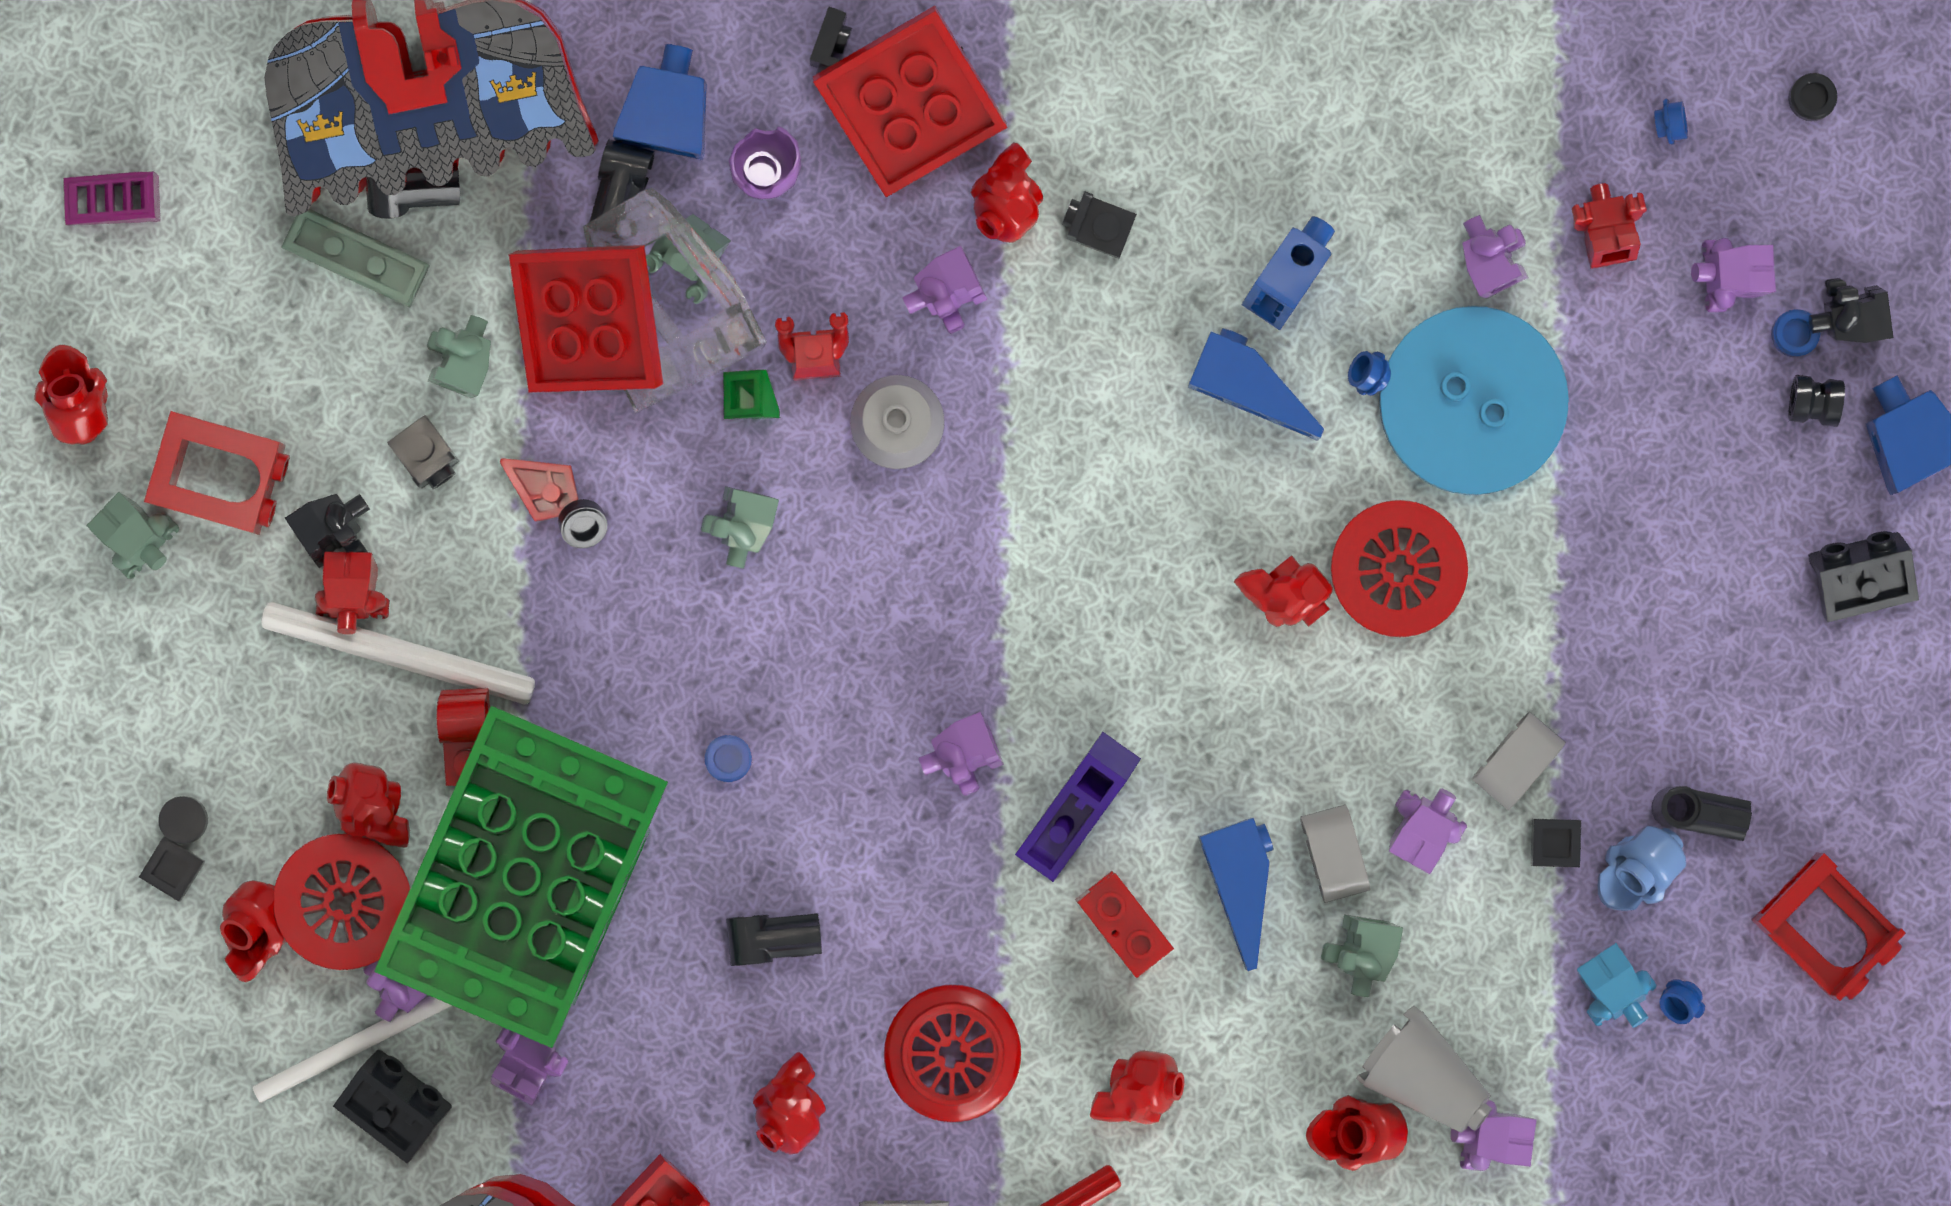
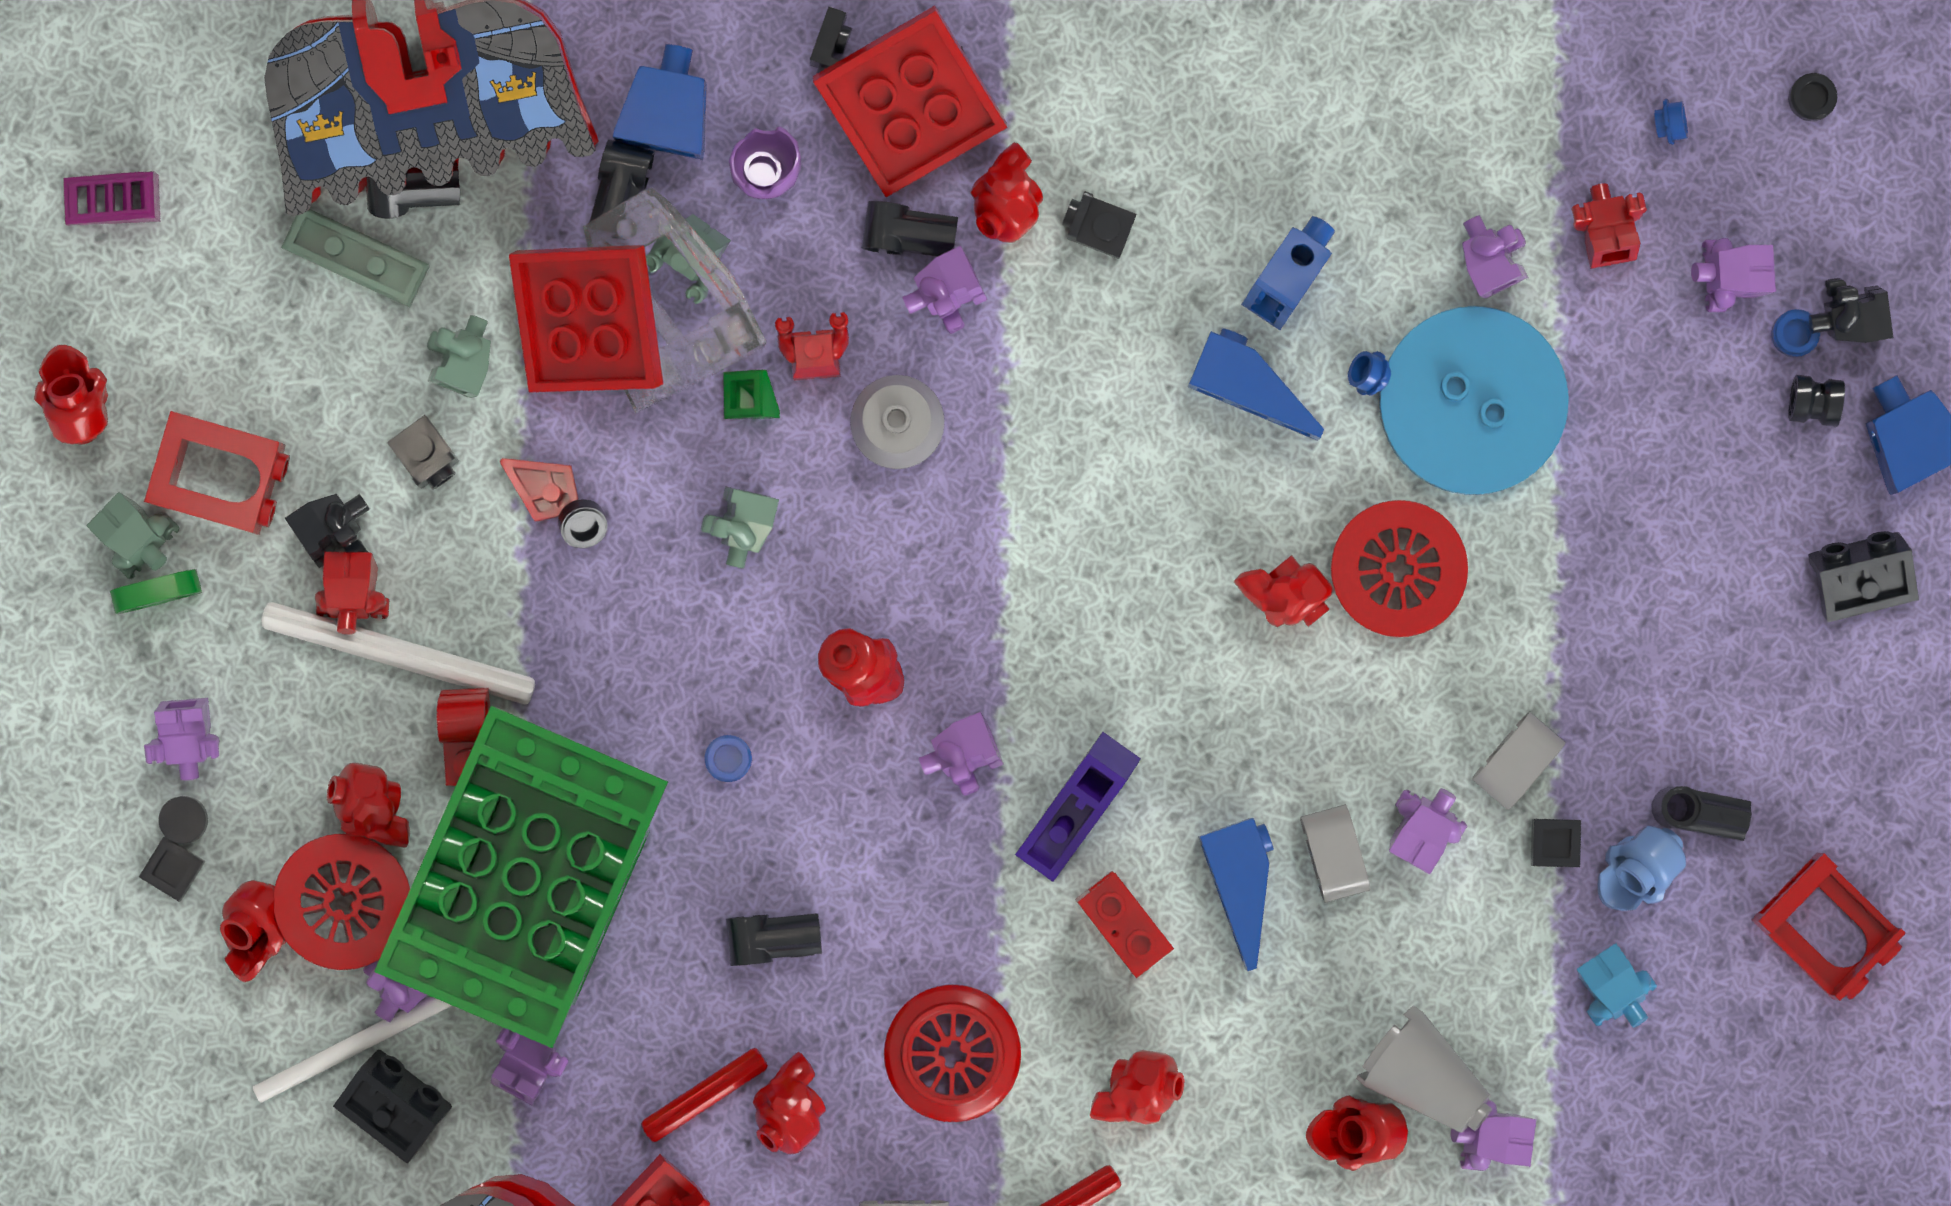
sand green piece [1321,914,1403,997] -> none
blue plate [1659,979,1705,1024] -> none
none -> green beam [110,569,202,614]
none -> medium lavender piece [144,698,220,780]
none -> red axle [641,1048,768,1142]
none -> red head [818,628,904,707]
none -> black piece [861,201,958,257]

